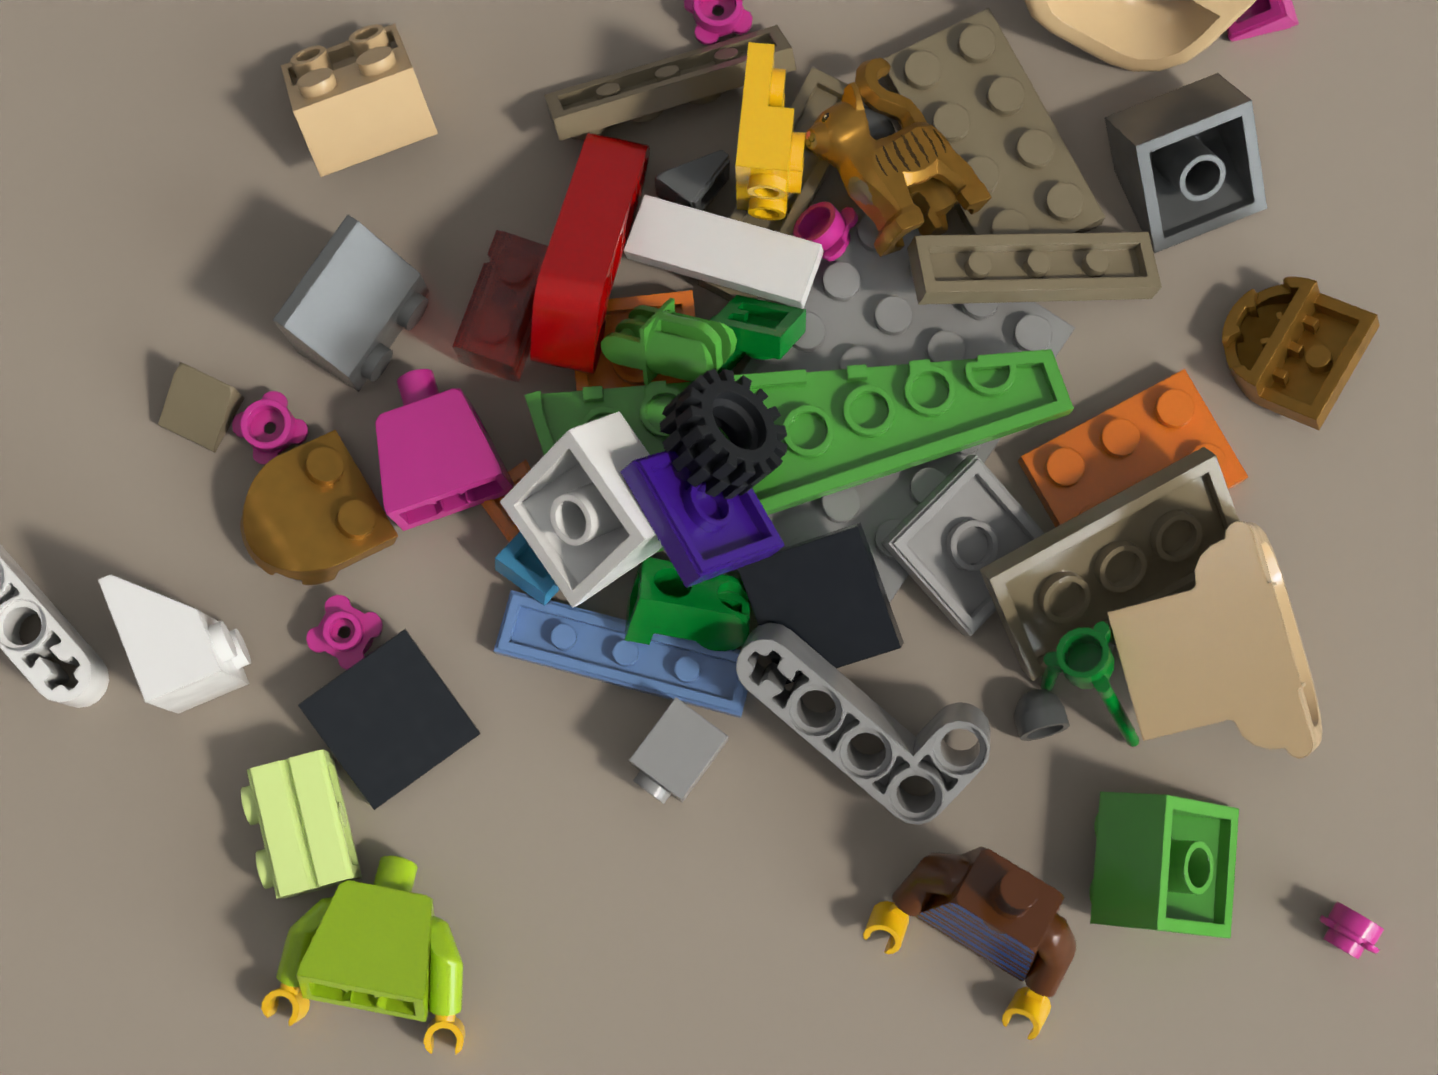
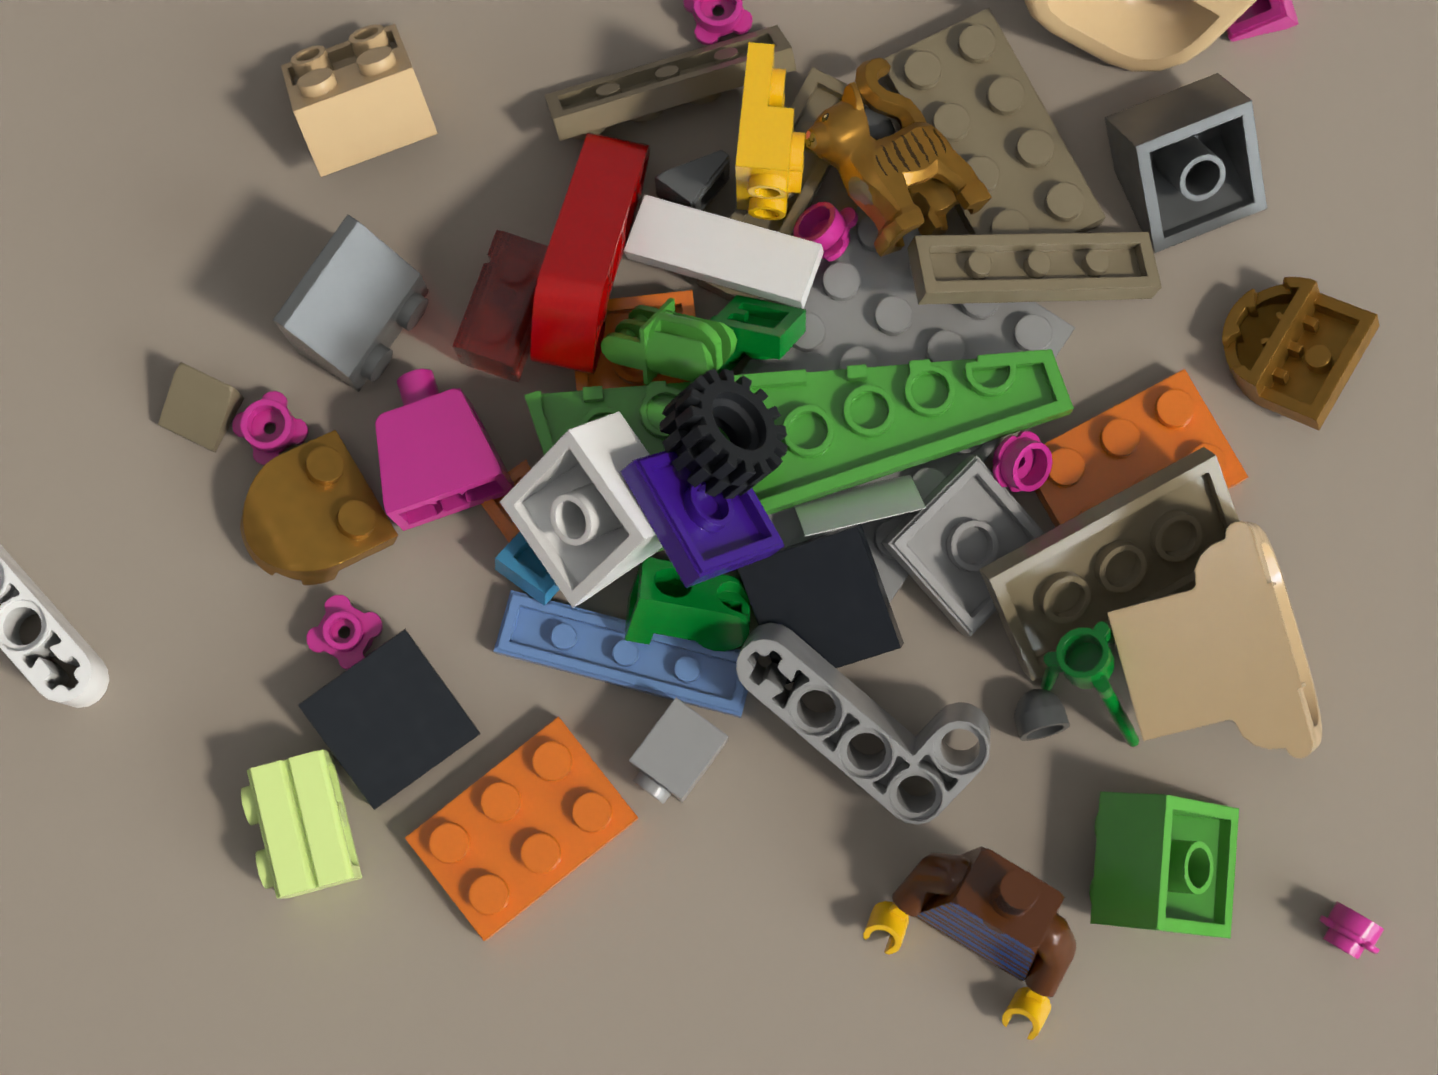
white slope [98,574,251,714] -> none
lime torso [261,855,466,1055] -> none
none -> orange plate [405,716,639,941]
none -> white sticker [794,475,926,536]
none -> dark pink plate [993,430,1052,492]

